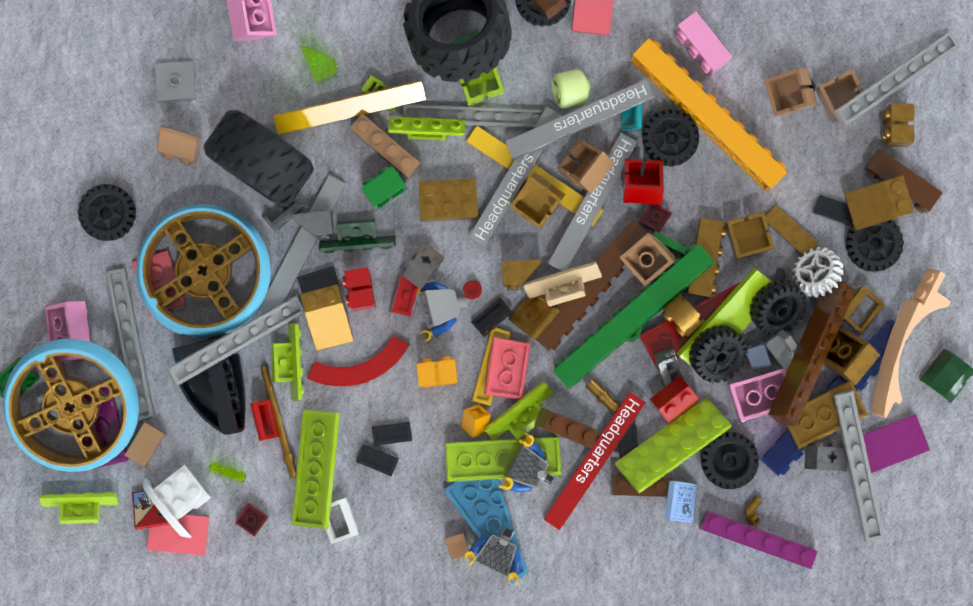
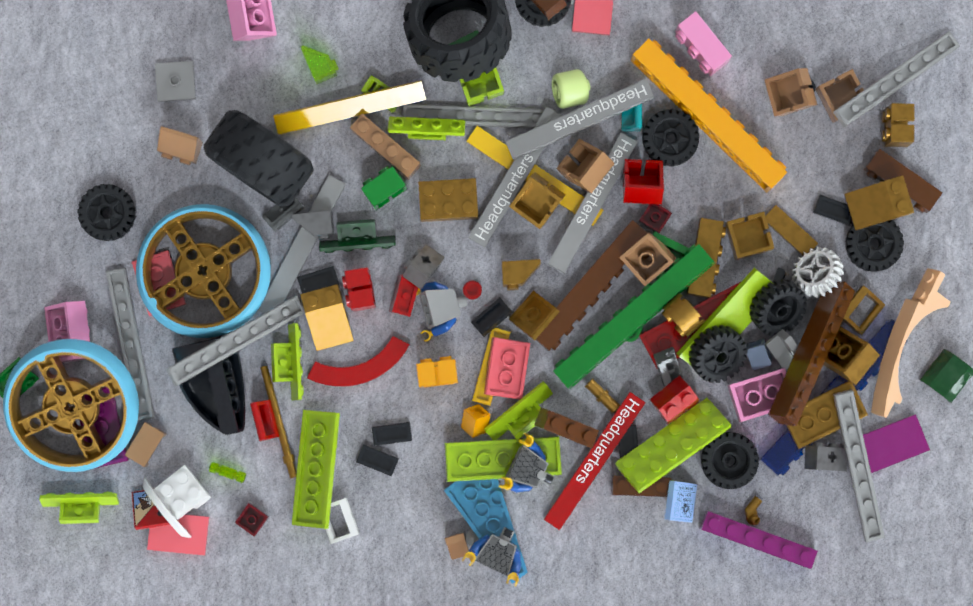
tan bracket [523,262,602,307] -> none

